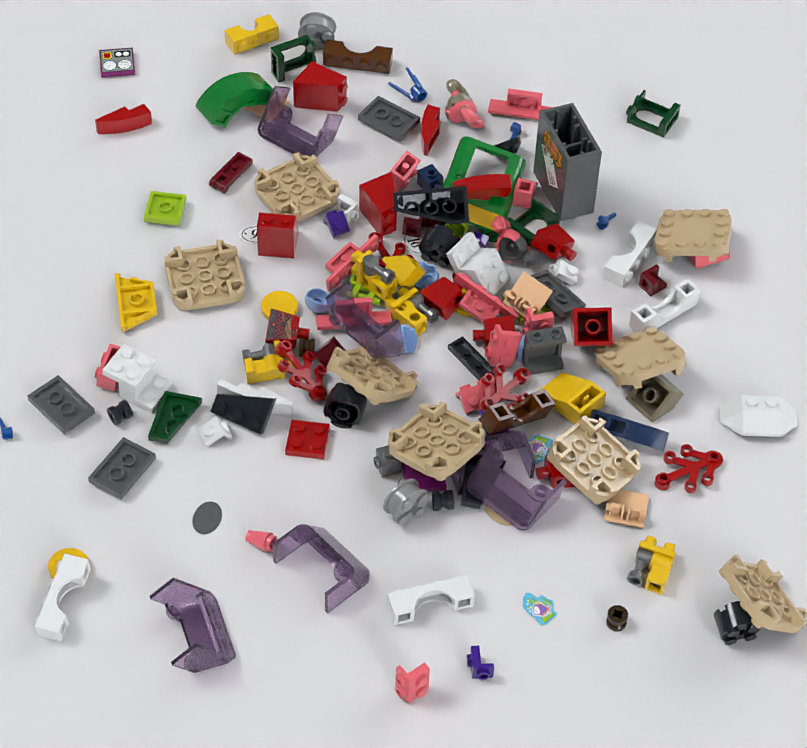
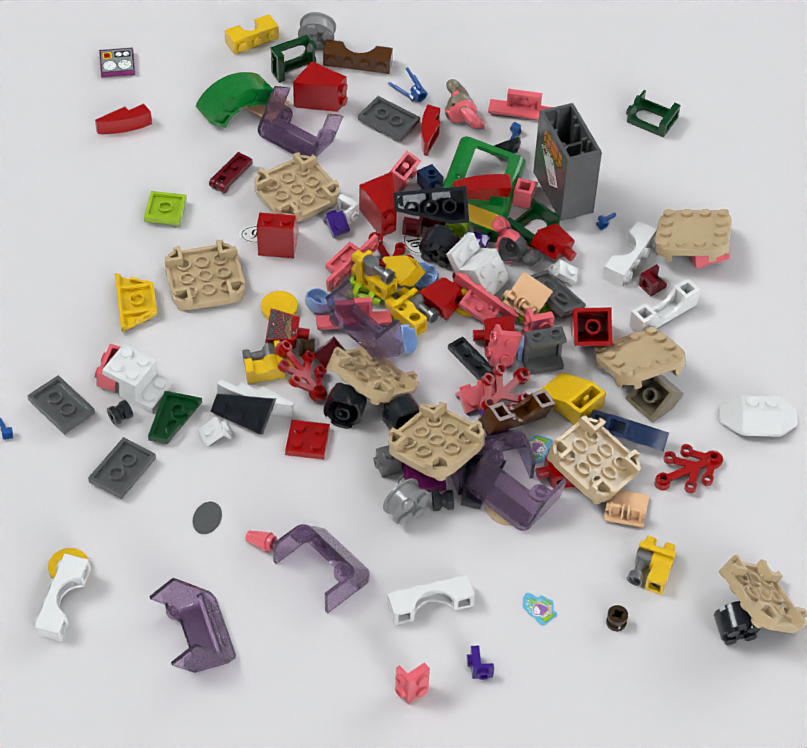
none -> black brick [382,394,420,430]

